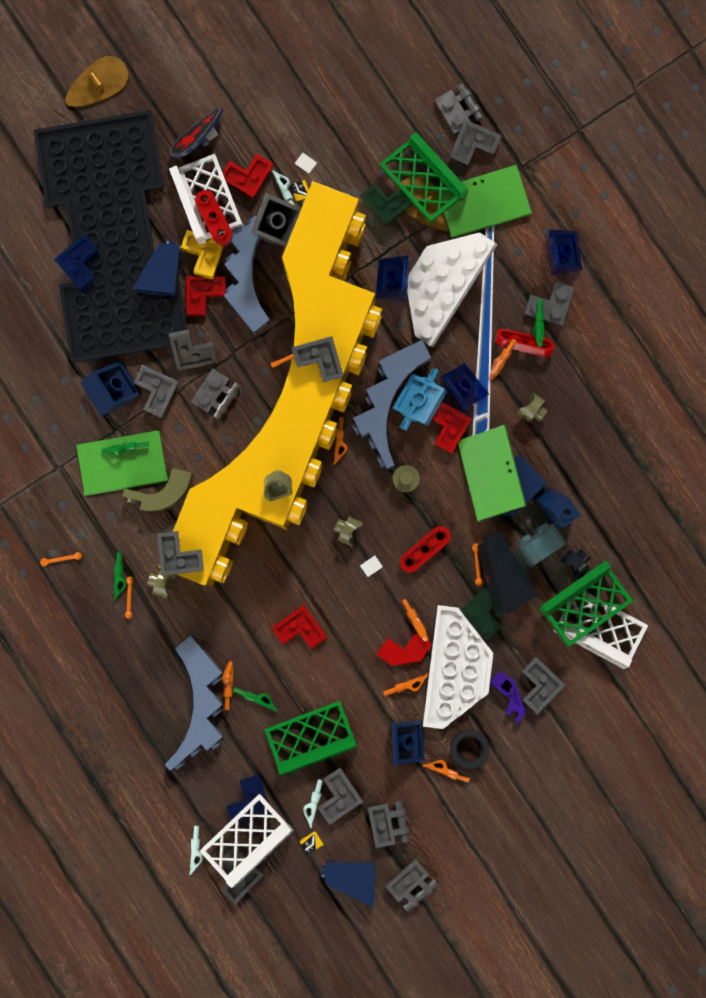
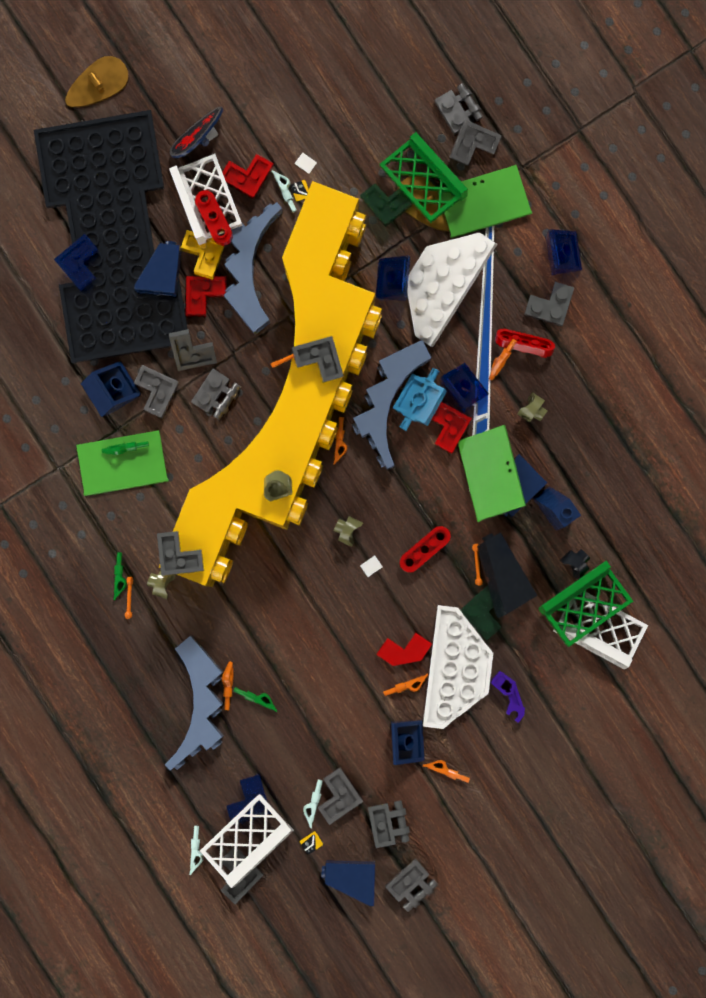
orange hinge [40,552,82,566] -> none
olive arch [123,468,194,512] -> none
dark grey slope [251,193,302,247] -> none
green fence [264,701,358,776] -> none
red tile [271,605,327,649] -> none
olive piece [392,465,420,493] -> none
orange hand [402,599,429,642] -> none
black tyre [450,729,490,769] -> none
clear light blue brick [515,523,566,567] -> none
dark grey plate [522,657,565,715] -> none
green hand [533,299,544,347] -> none

